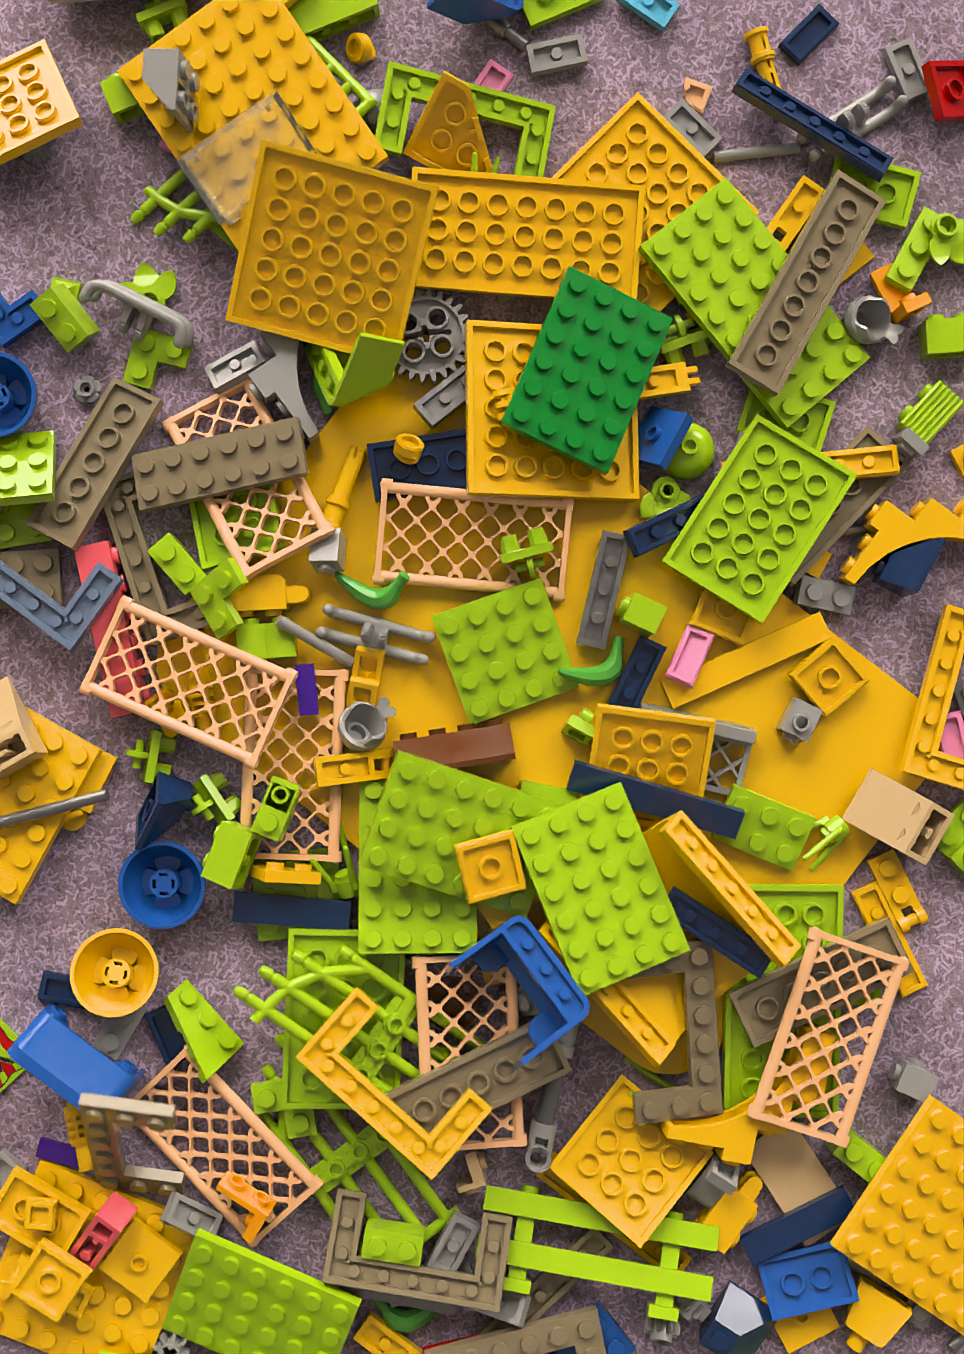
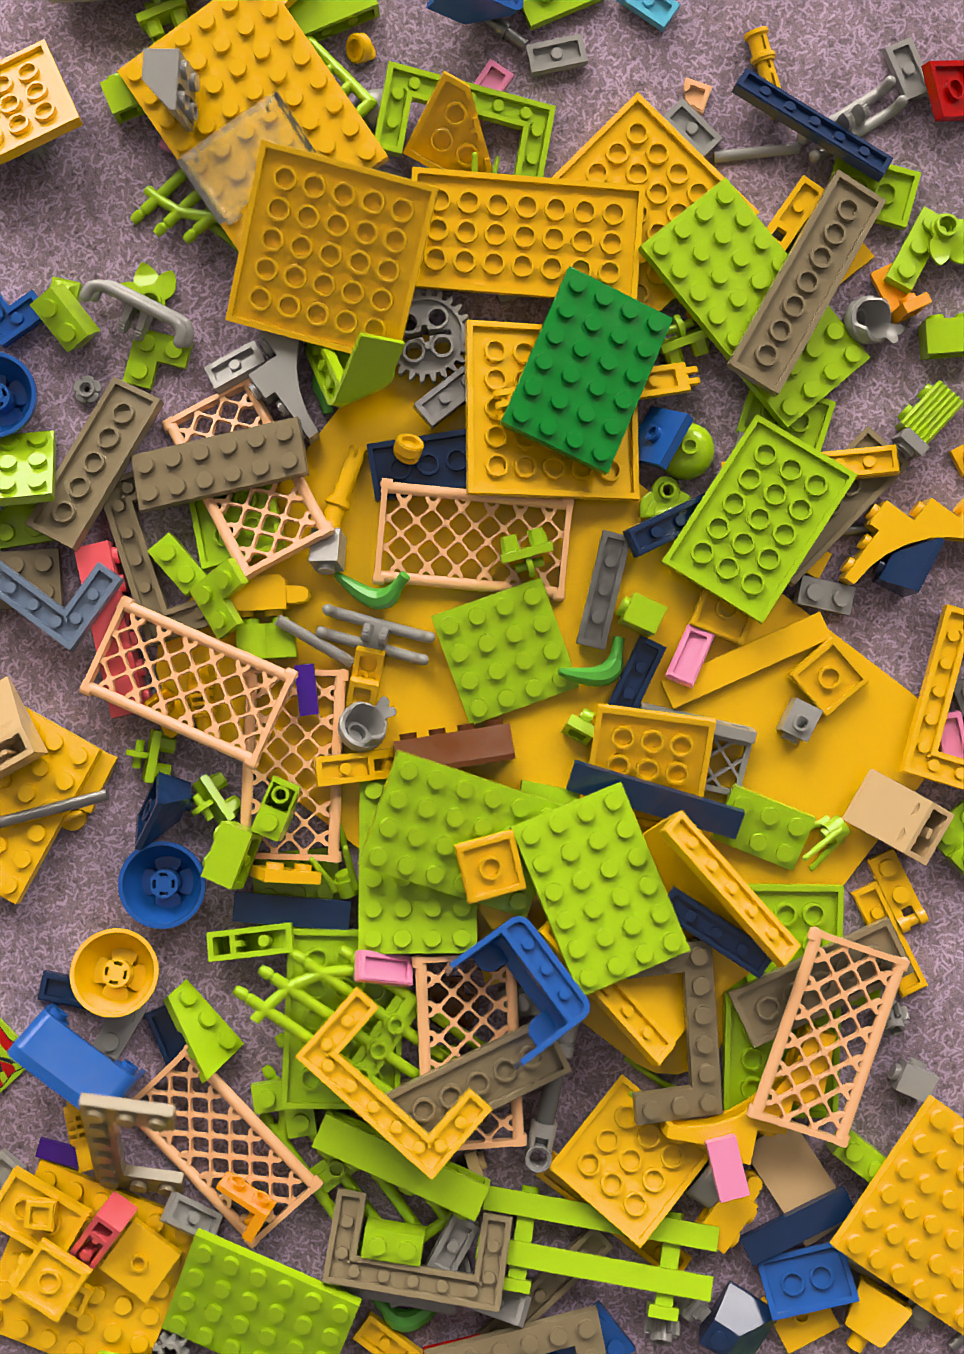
dark blue tile [778,4,839,66] -> none
none -> lime slope [206,922,295,962]
none -> lime brick [312,1109,491,1221]
none -> bright pink tile [354,950,413,987]
none -> bright pink tile [705,1133,750,1203]
none -> light grey gear [871,1000,910,1036]

